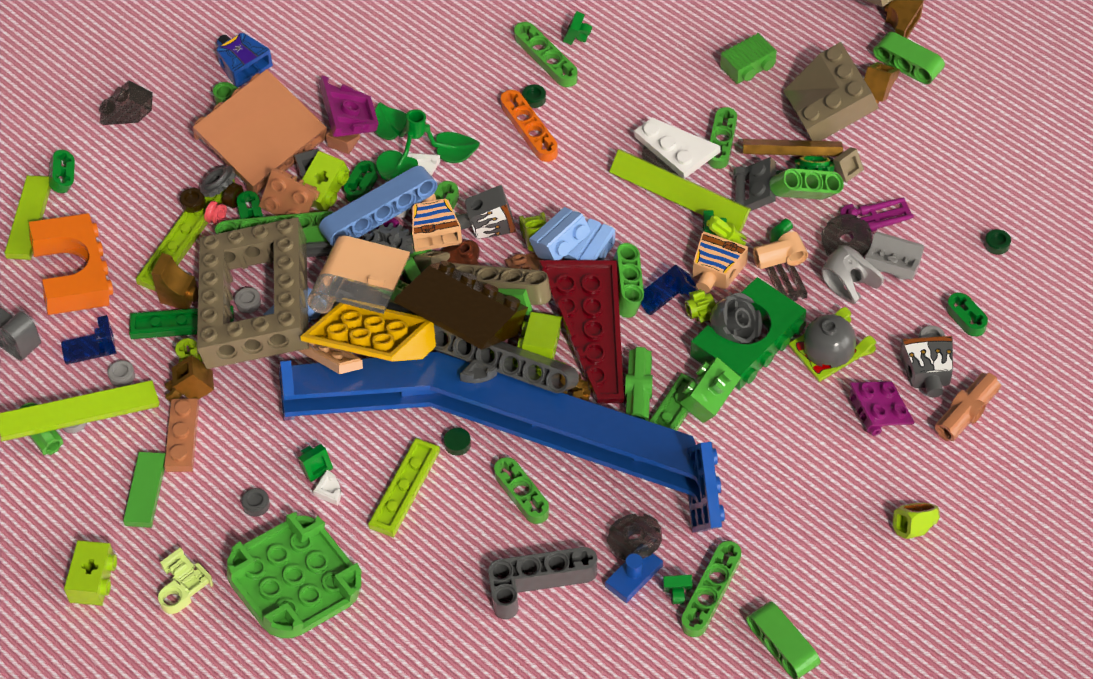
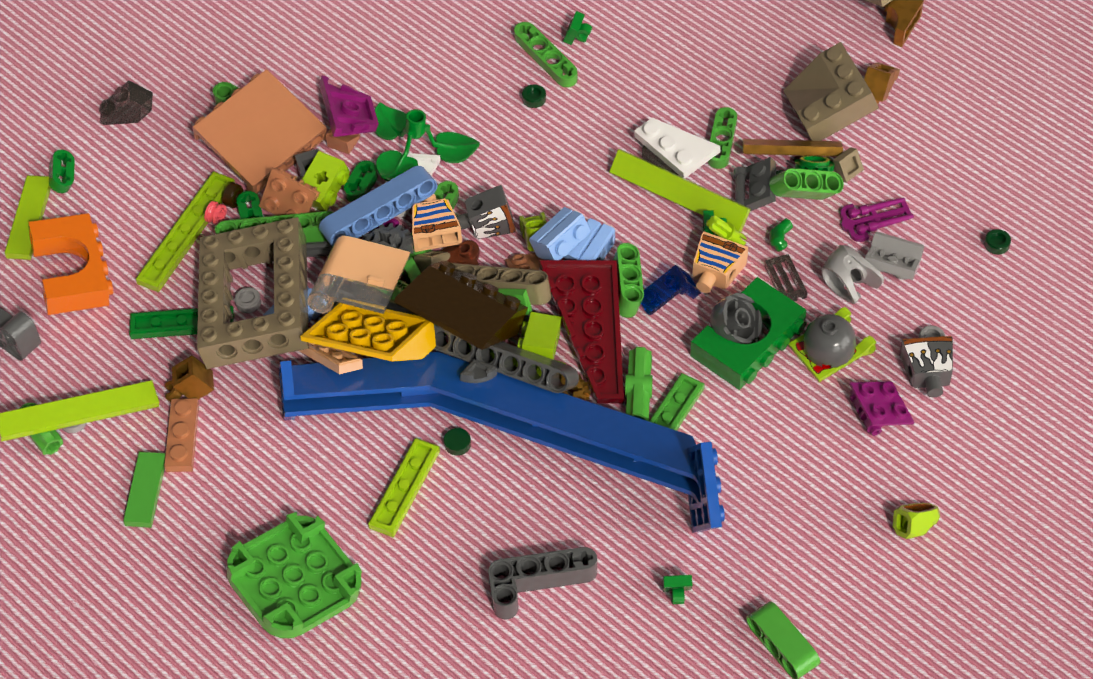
clear blue bracket [61,315,117,365] -> none
lime brick [64,540,117,606] -> none
light grey tile [108,360,135,387] -> none
pearl gold arch [151,253,198,309] -> none
yellowish green piece [158,548,213,614] -> none
lime bush [175,338,203,363] -> none
dark brown tile [179,188,206,213] -> none
dark grey gear [200,166,236,197] -> none
blue torso [216,33,273,87] -> none
dark grey tile [242,488,270,517] -> none
green tile [298,444,333,482] -> none
white tile [313,470,341,506] -> none
bright green beam [494,457,549,524] -> none
orange beam [501,90,558,162] -> none
blue tile [605,545,663,604] -> none
clear smoke tile [607,514,662,560] -> none
bright green brick [679,357,741,423] -> none
bright green beam [681,541,741,637] -> none
lime gear [685,289,716,323] -> none
bright green brick [720,33,777,84] -> none
light nougat piece [753,231,808,269] -> none
clear smoke tile [821,214,872,257] -> none
bright green beam [873,32,945,84] -> none
nougat piece [935,372,1001,442] -> none
green beam [947,293,988,337] -> none

